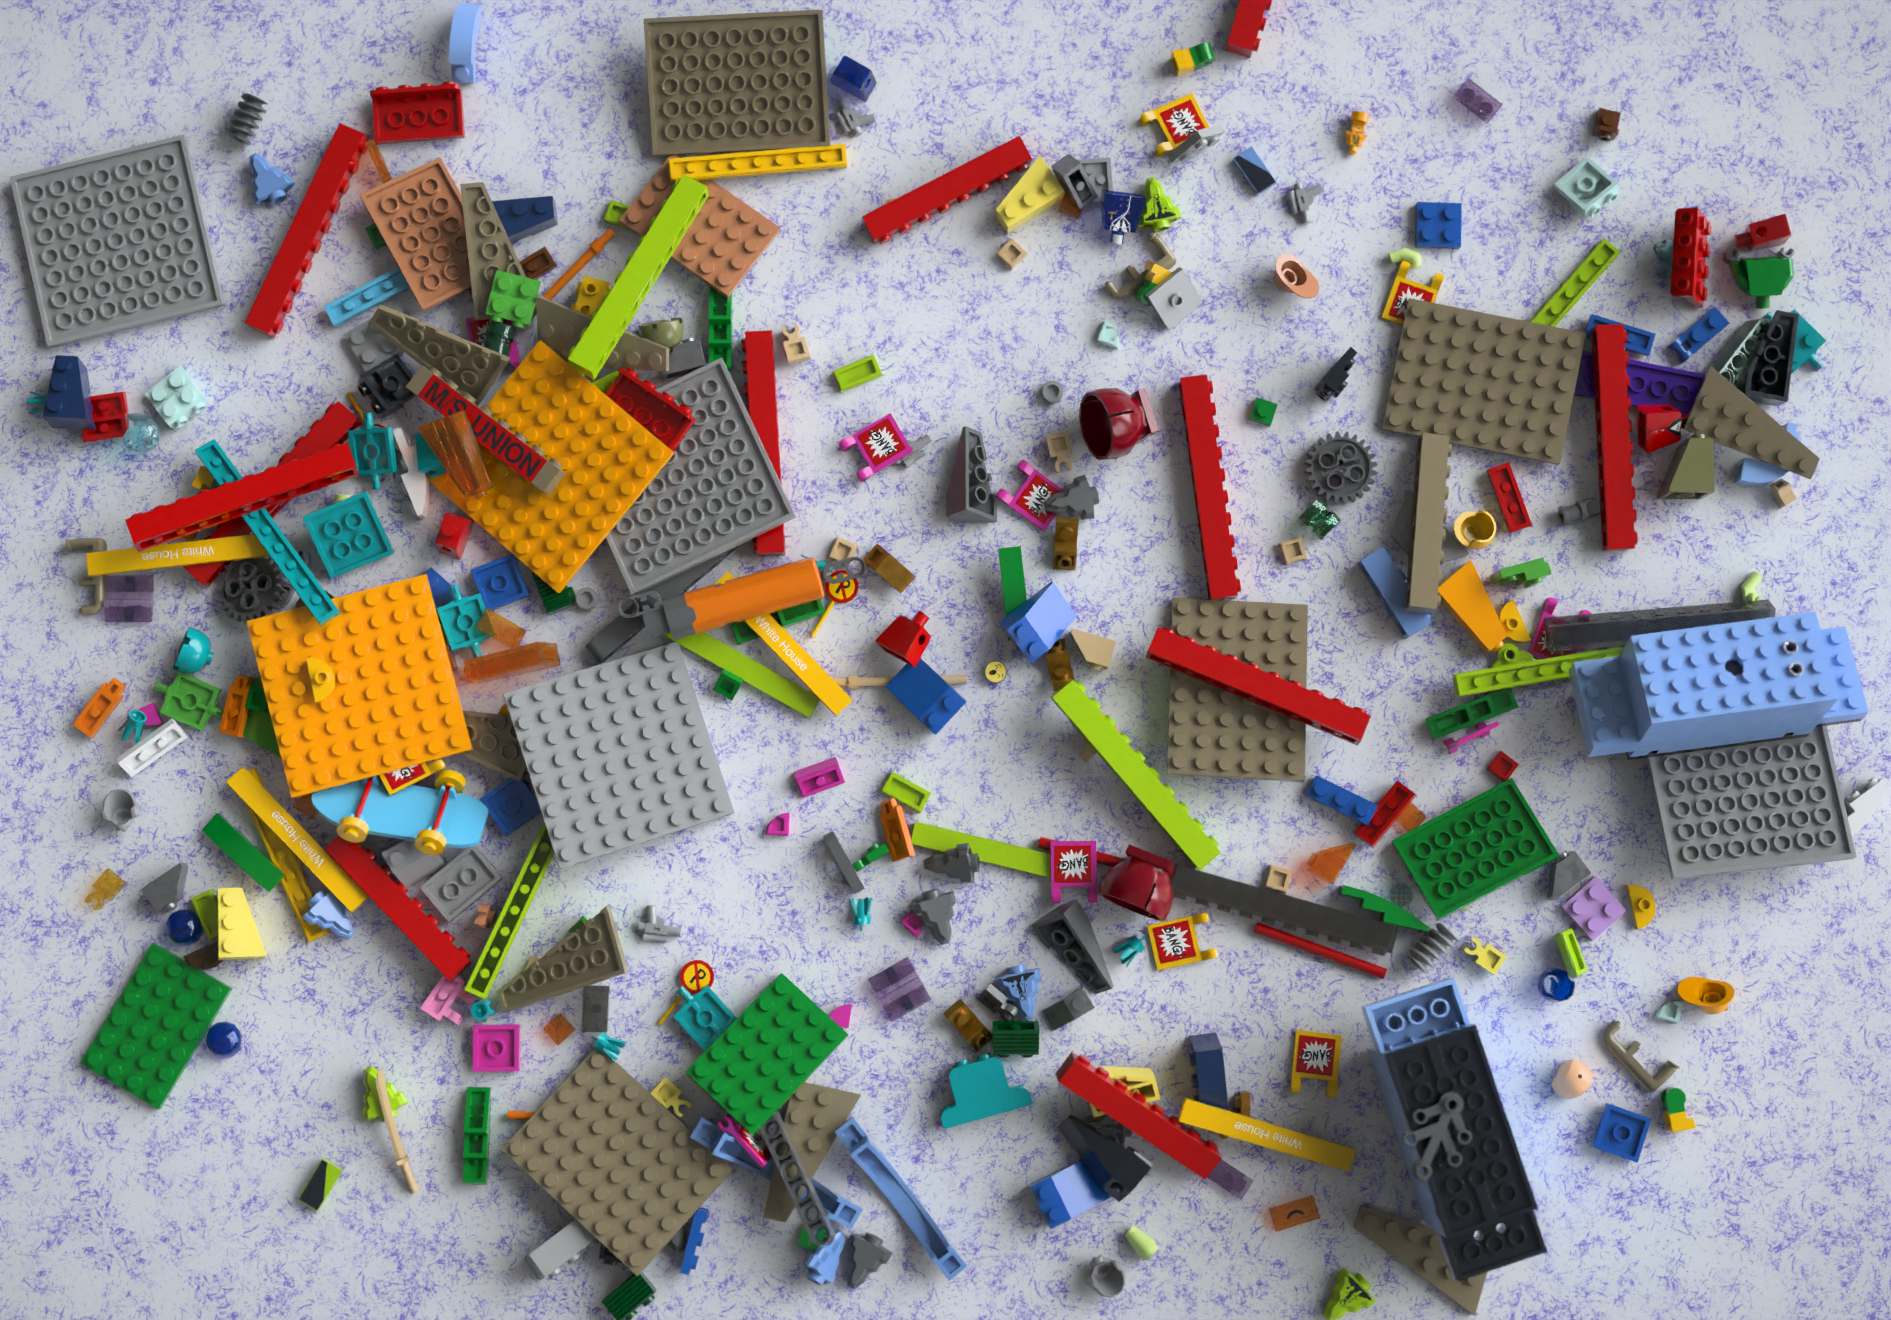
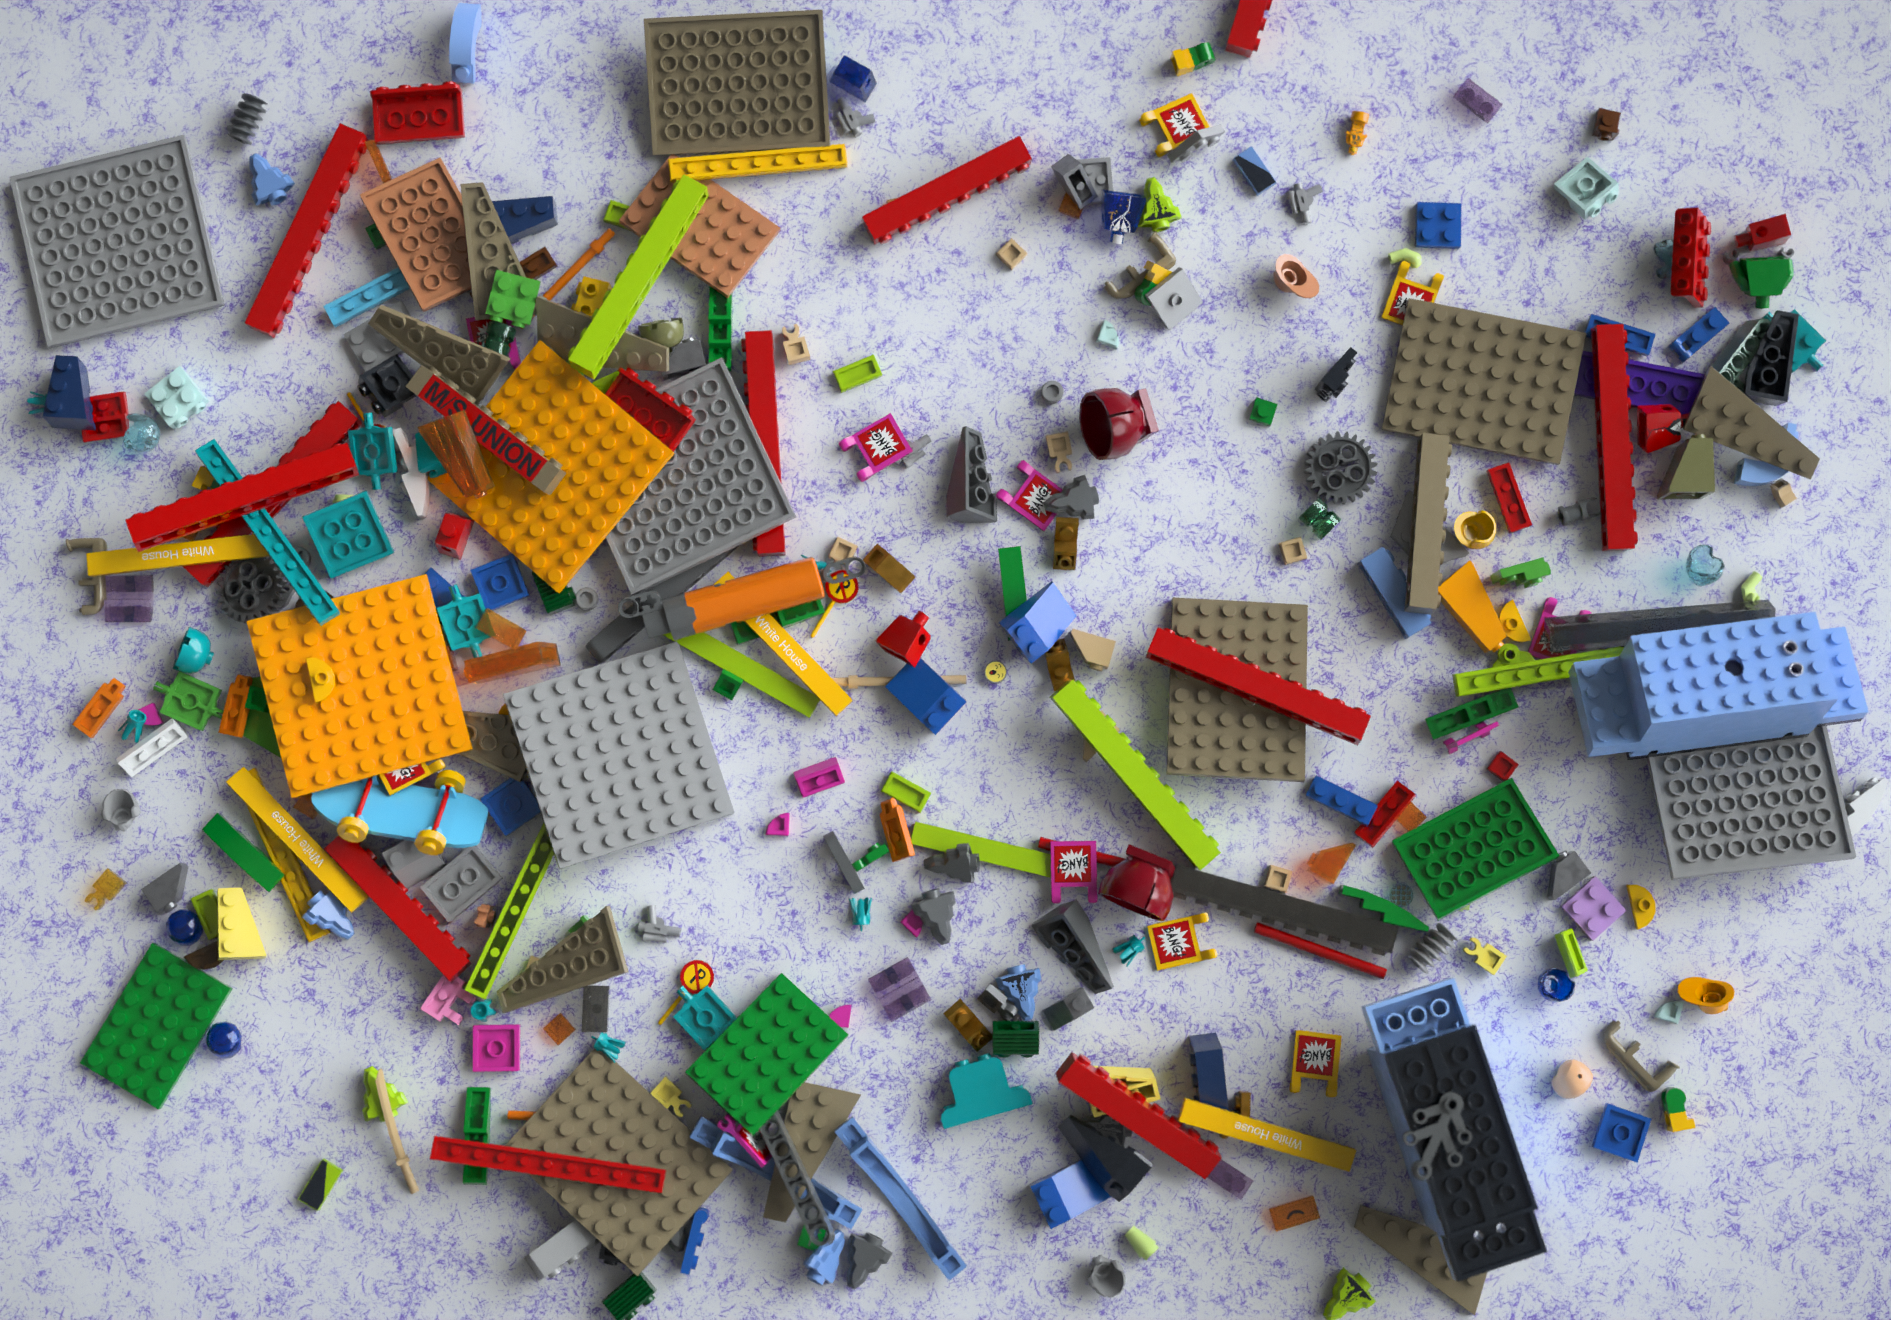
light yellow wedge [995,156,1064,234] -> none
red brick [1178,374,1241,600] -> none
lime tile [1530,238,1621,327] -> none
none -> red plate [430,1136,666,1194]
none -> clear light blue helmet [1686,545,1725,586]

